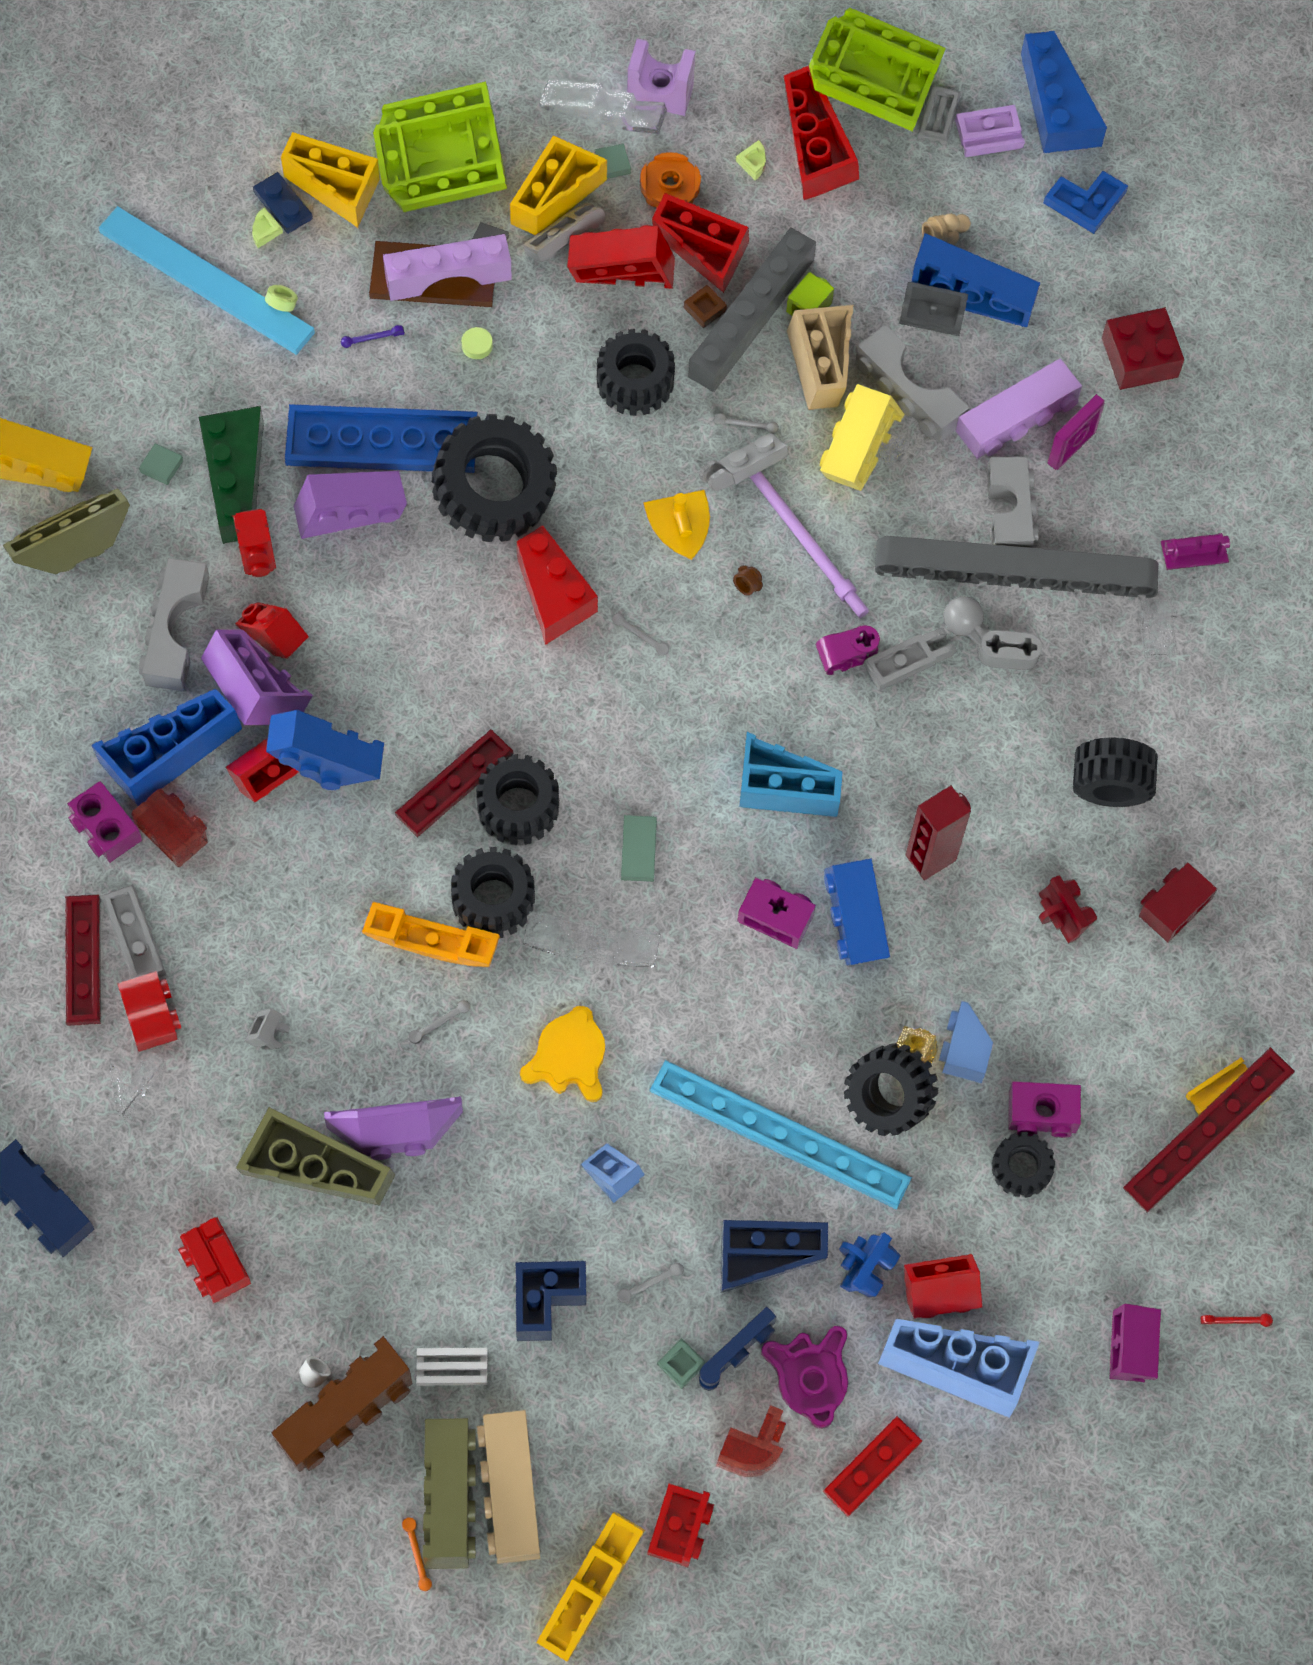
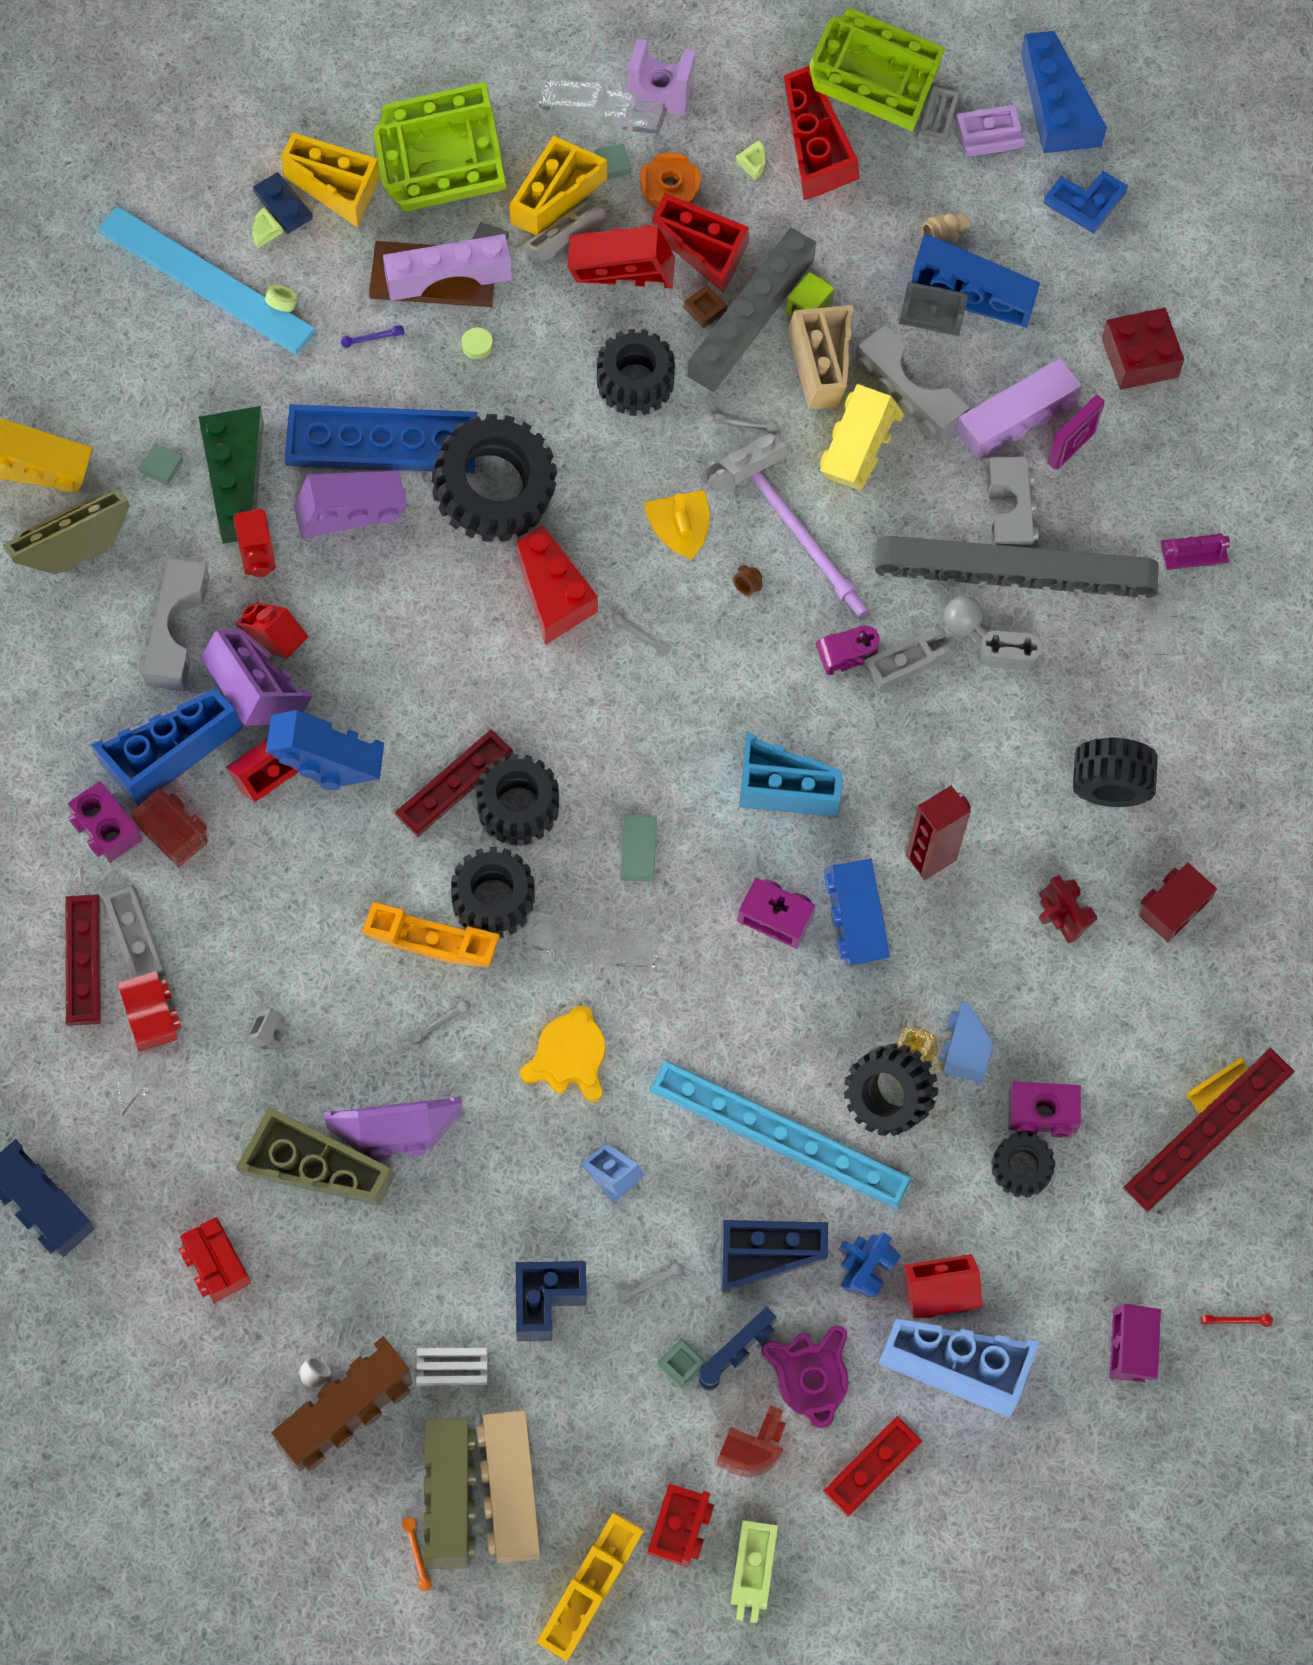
none -> yellowish green hinge [730,1520,778,1623]

